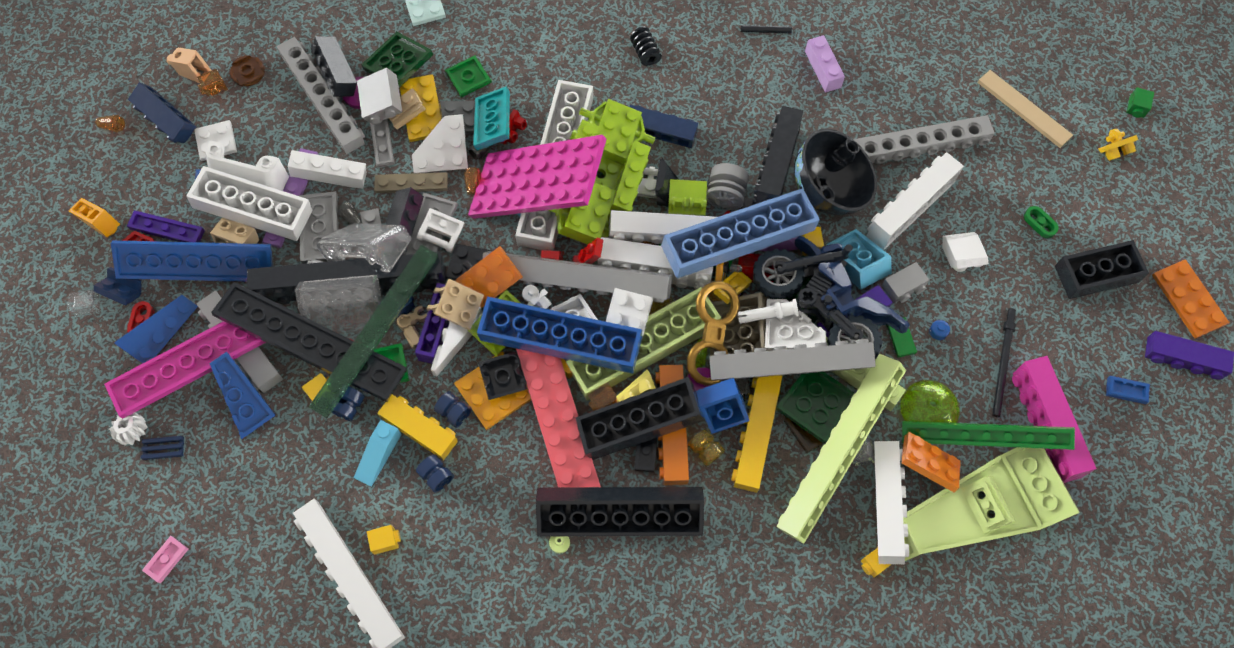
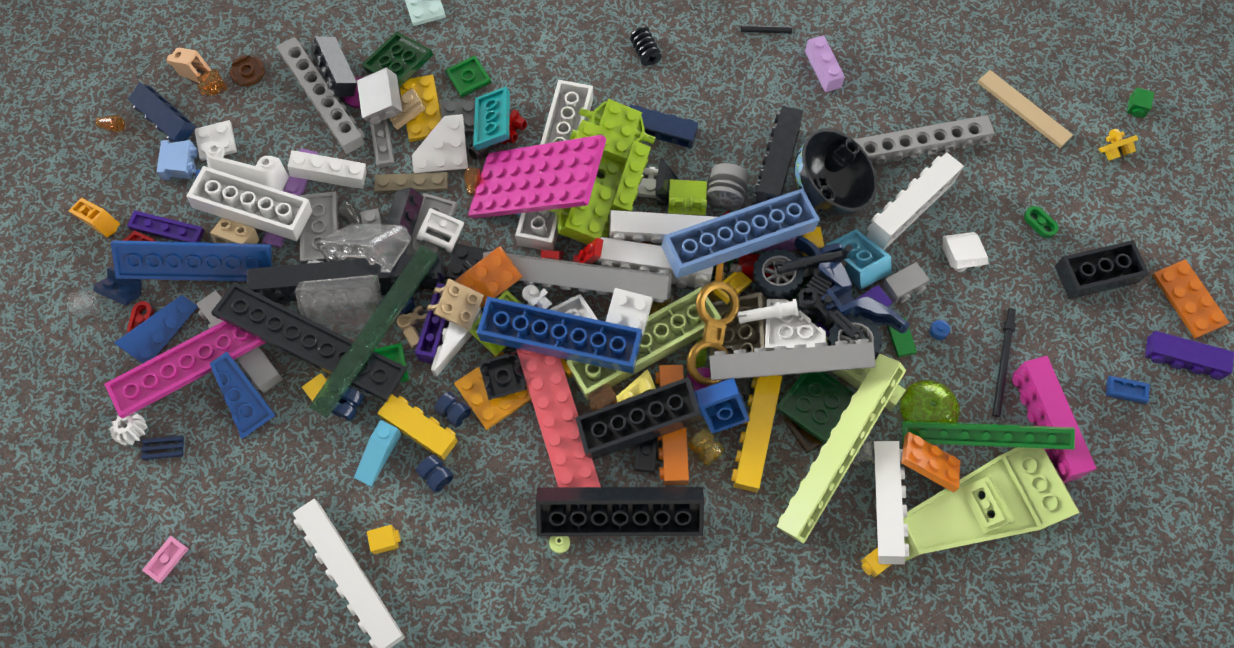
none -> light blue hips [157,140,198,180]

